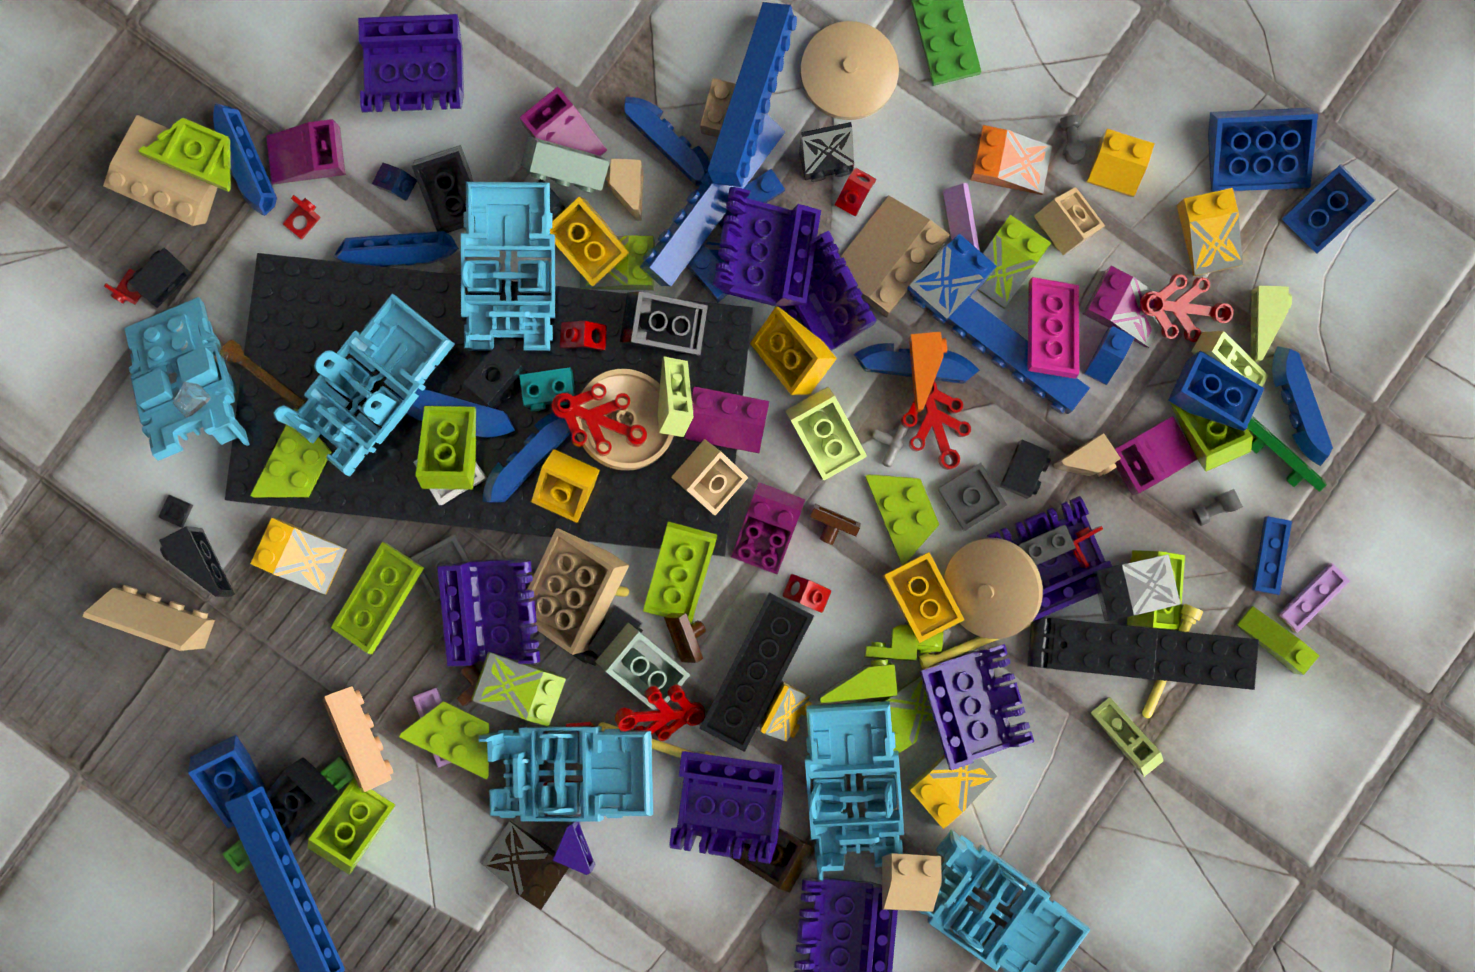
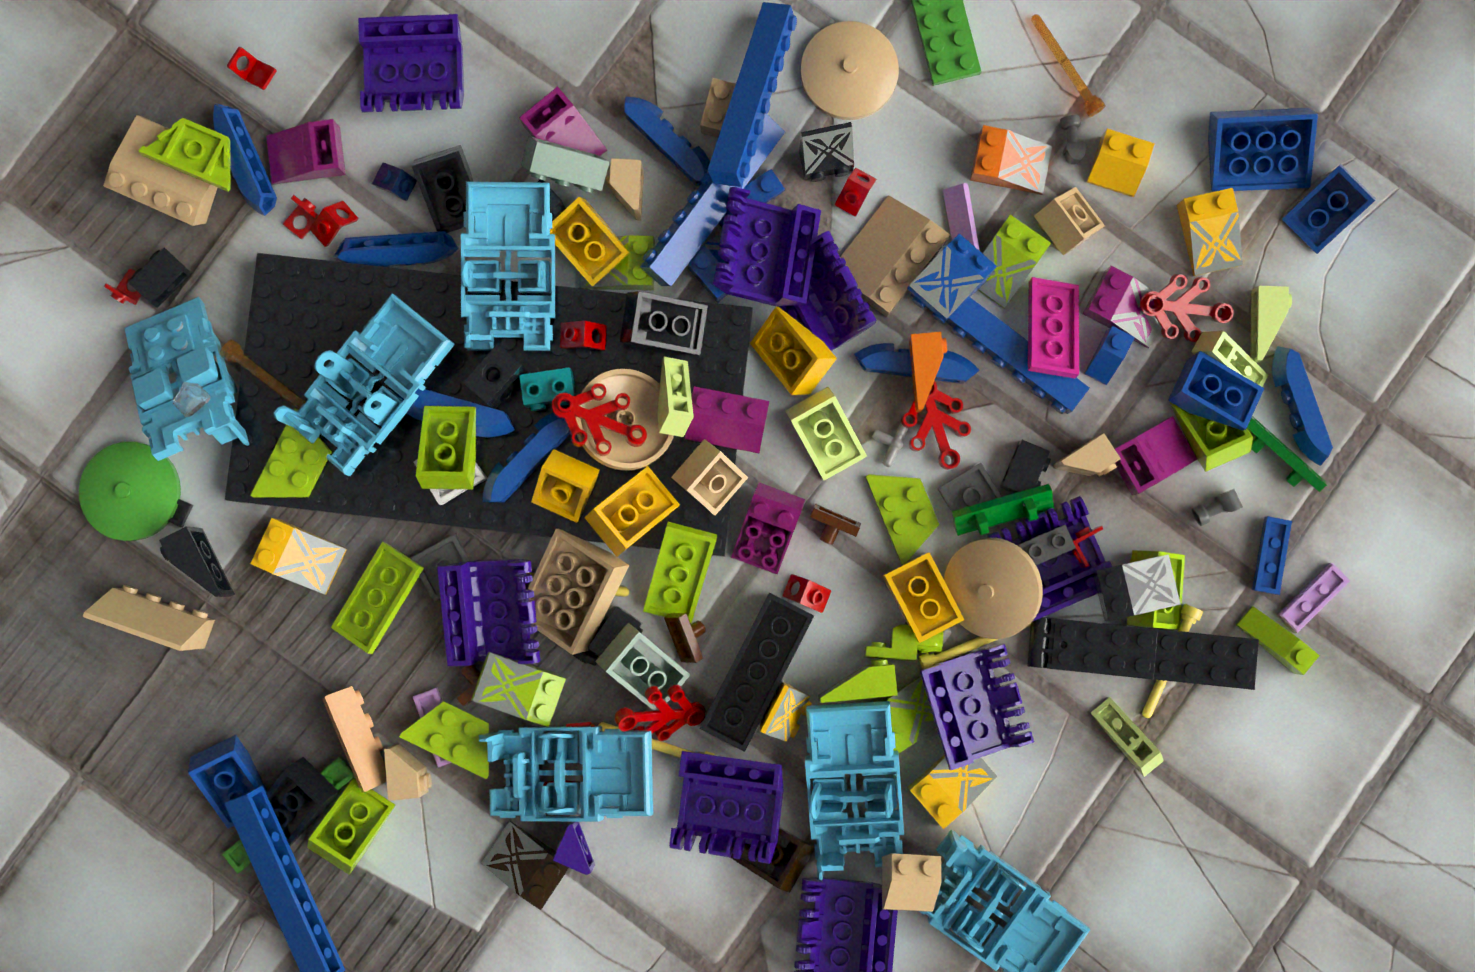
none -> bright green dish [79,442,181,541]
none -> red bracket [227,47,277,90]
none -> red bracket [310,201,359,247]
none -> tan slope [384,744,432,801]
none -> yellow slope [585,466,680,557]
none -> green hinge [952,484,1054,536]
none -> clear orange piece [1031,14,1106,118]

